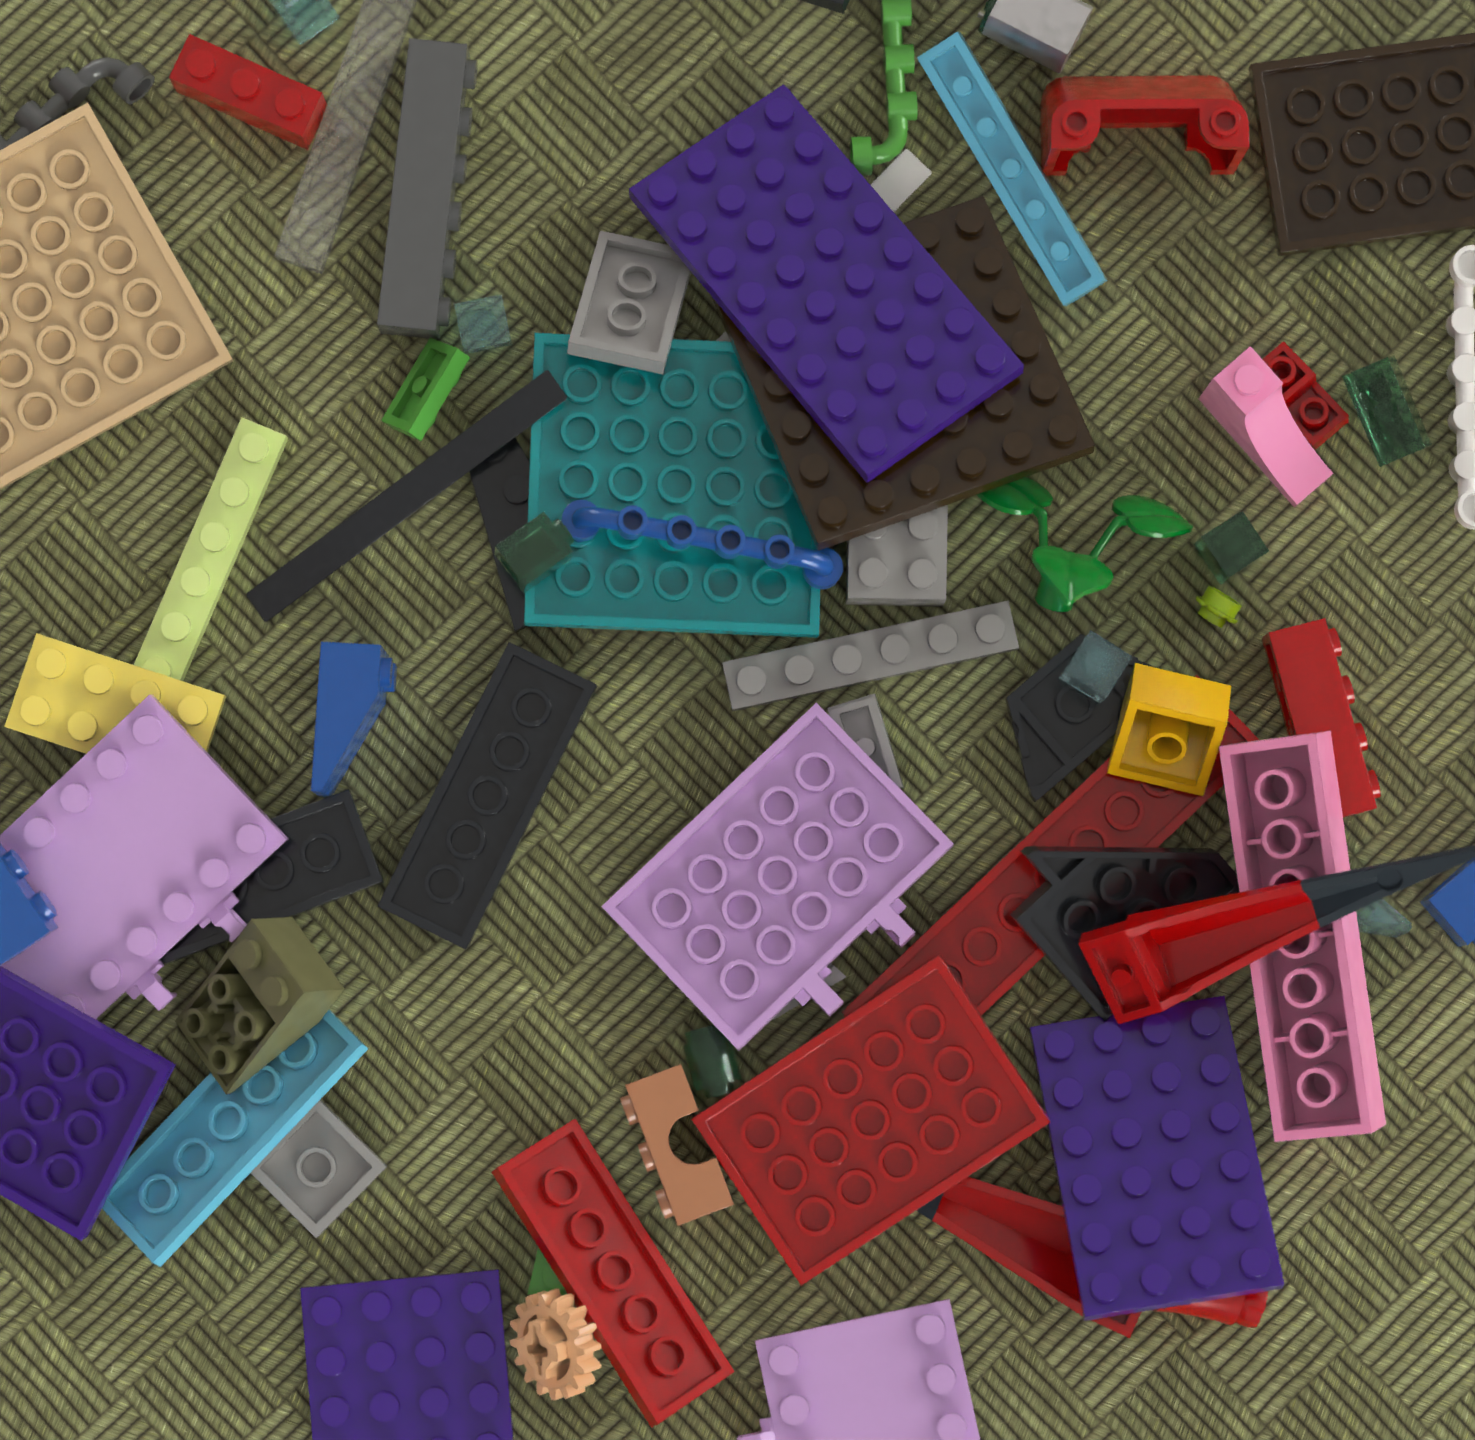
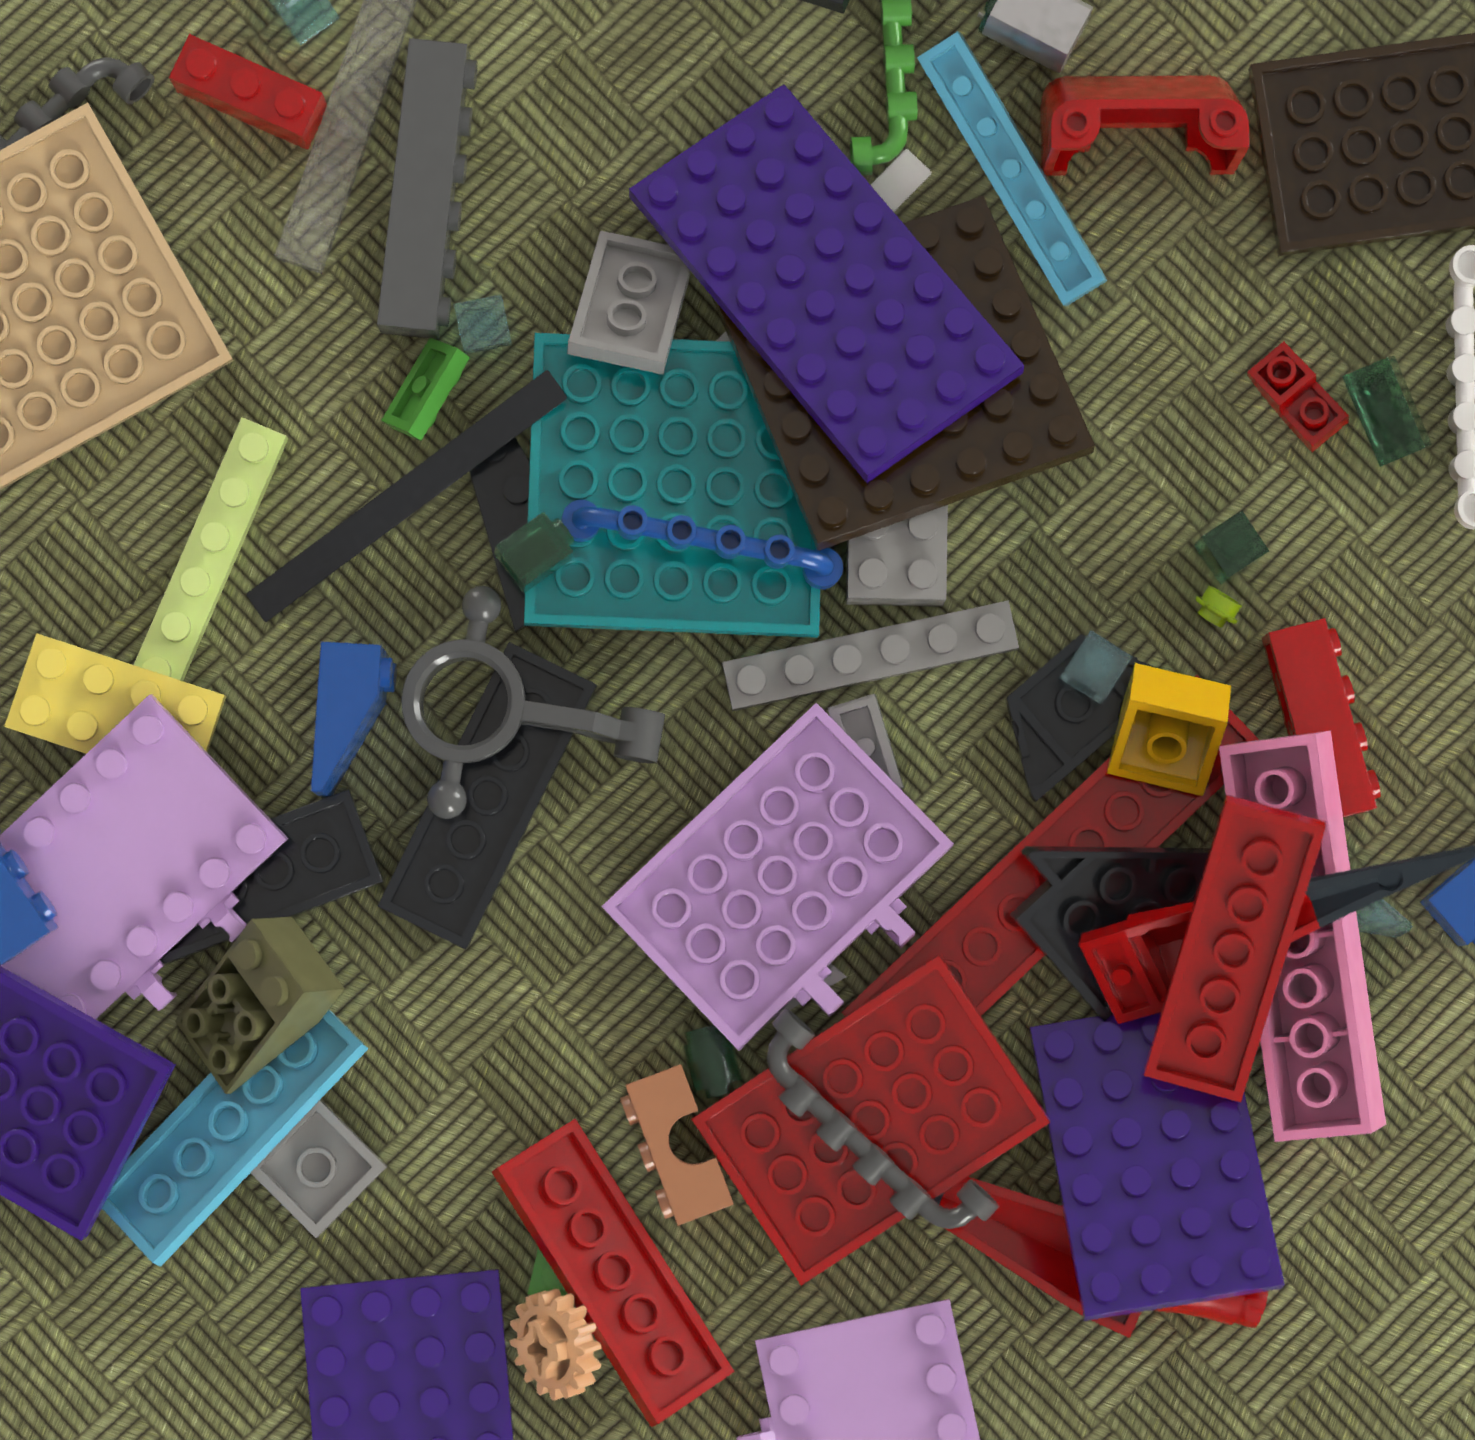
green plant [977,477,1193,612] -> none
bright pink arch [1198,346,1333,507] -> none
none -> dark grey piece [401,586,665,819]
none -> dark grey bar [767,1008,999,1229]
none -> red plate [1144,795,1326,1103]

